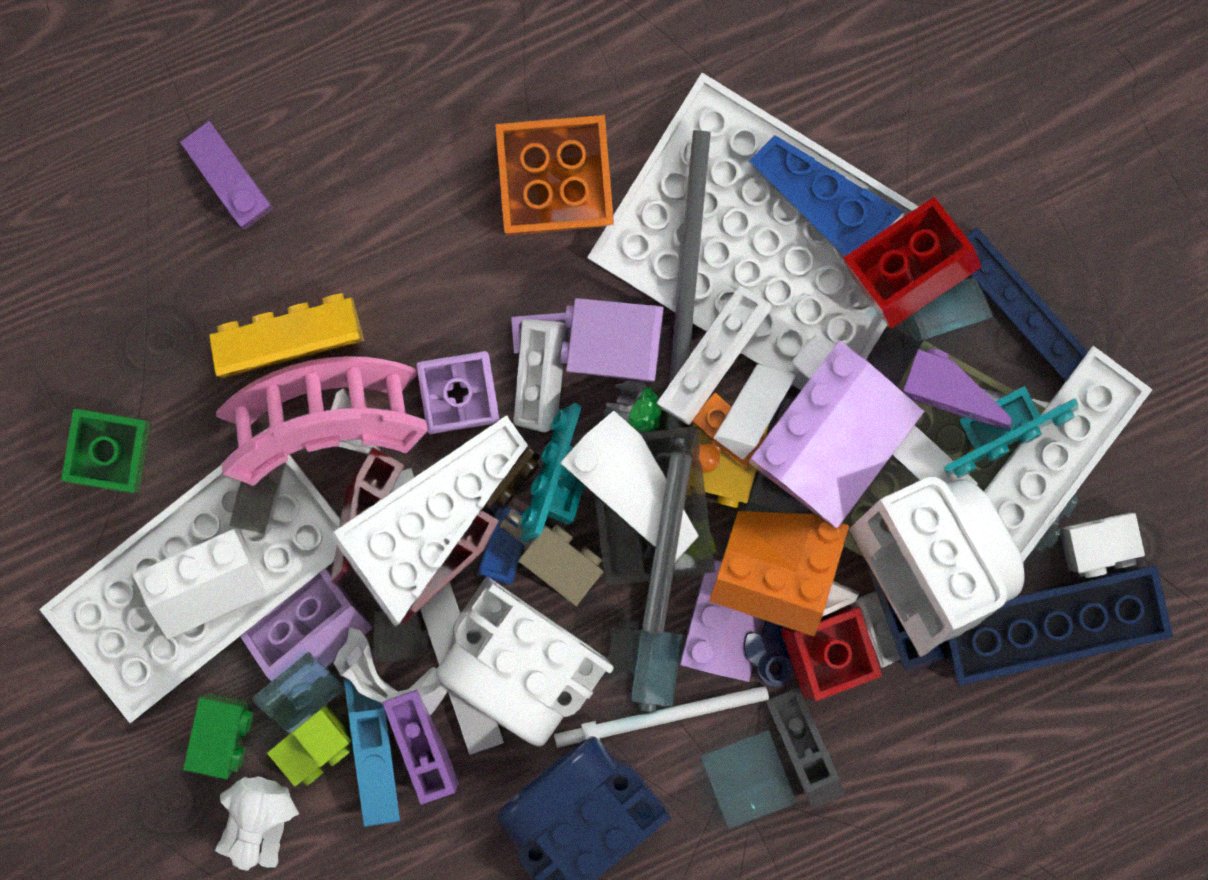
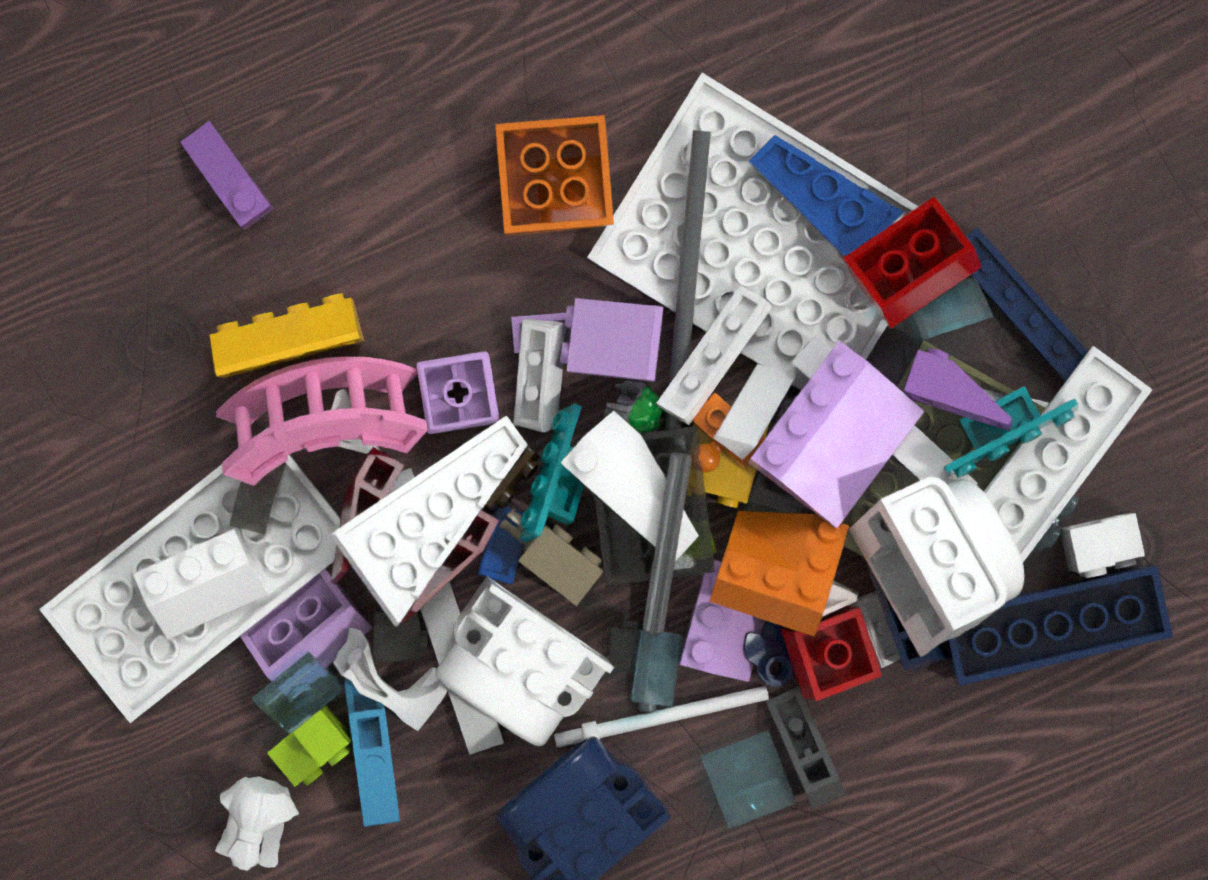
green brick [61,409,151,493] -> none
green brick [183,693,254,779] -> none
medium lavender slope [382,689,459,805] -> none

